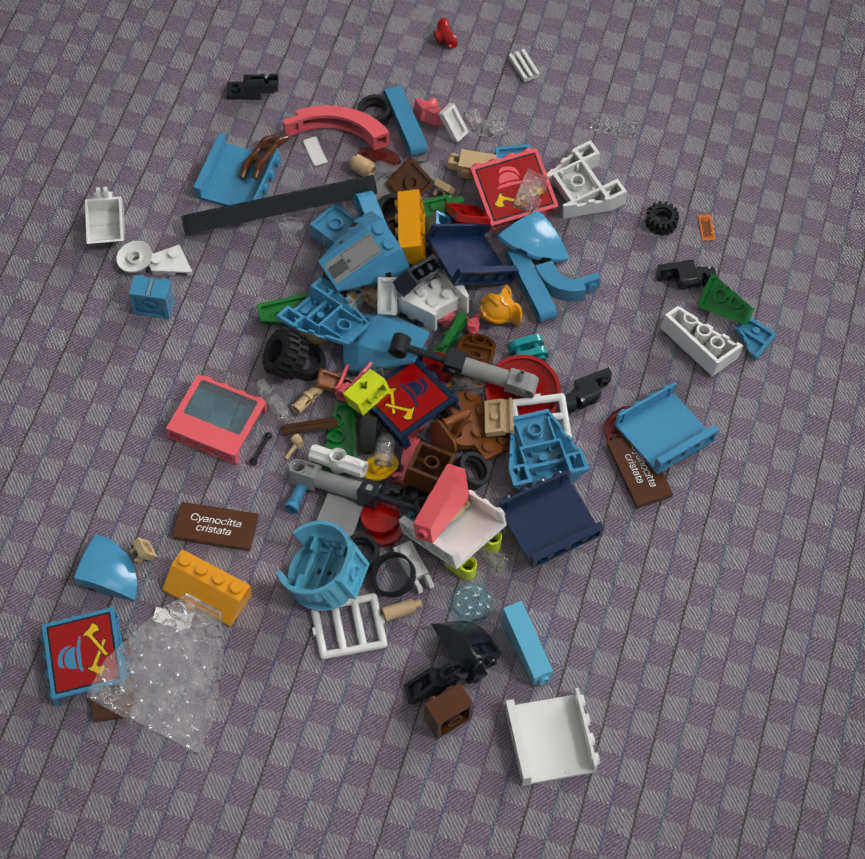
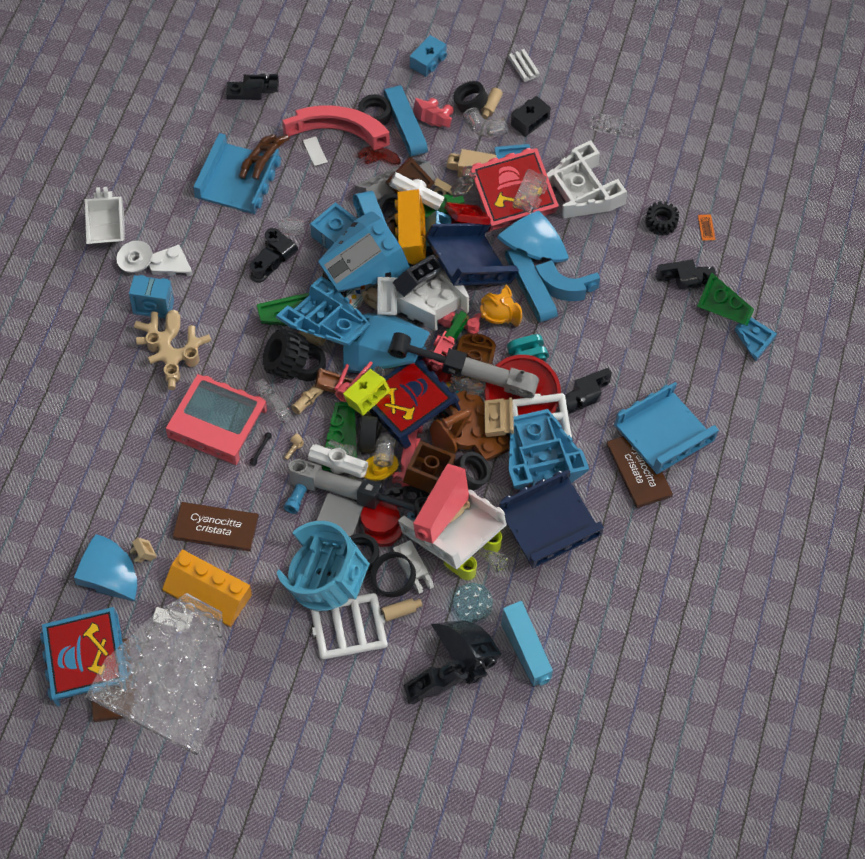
black beam [181,175,378,234] -> none
reddish brown axle [281,417,338,436] -> none
tan brick [349,154,377,177] -> none
reddish brown brick [424,684,474,739] -> none
red piece [433,17,458,48] -> none
white tile [439,103,469,142] -> none
white panel [505,688,600,786] -> none
clear red piece [604,406,631,441] -> none
white wedge [660,306,743,377] -> none
none -> tan plant [134,310,211,390]
none -> black piece [250,247,282,283]
none -> black piece [265,228,298,262]
none -> clear pin [327,439,357,457]
none -> white piece [389,172,444,211]
none -> dark azure brick [410,35,447,77]
none -> coral hinge [425,331,455,371]
none -> clear plate [450,165,477,195]
none -> black tyre [453,81,488,114]
none -> tan cylinder [481,88,503,119]
none -> black brick [511,96,551,137]

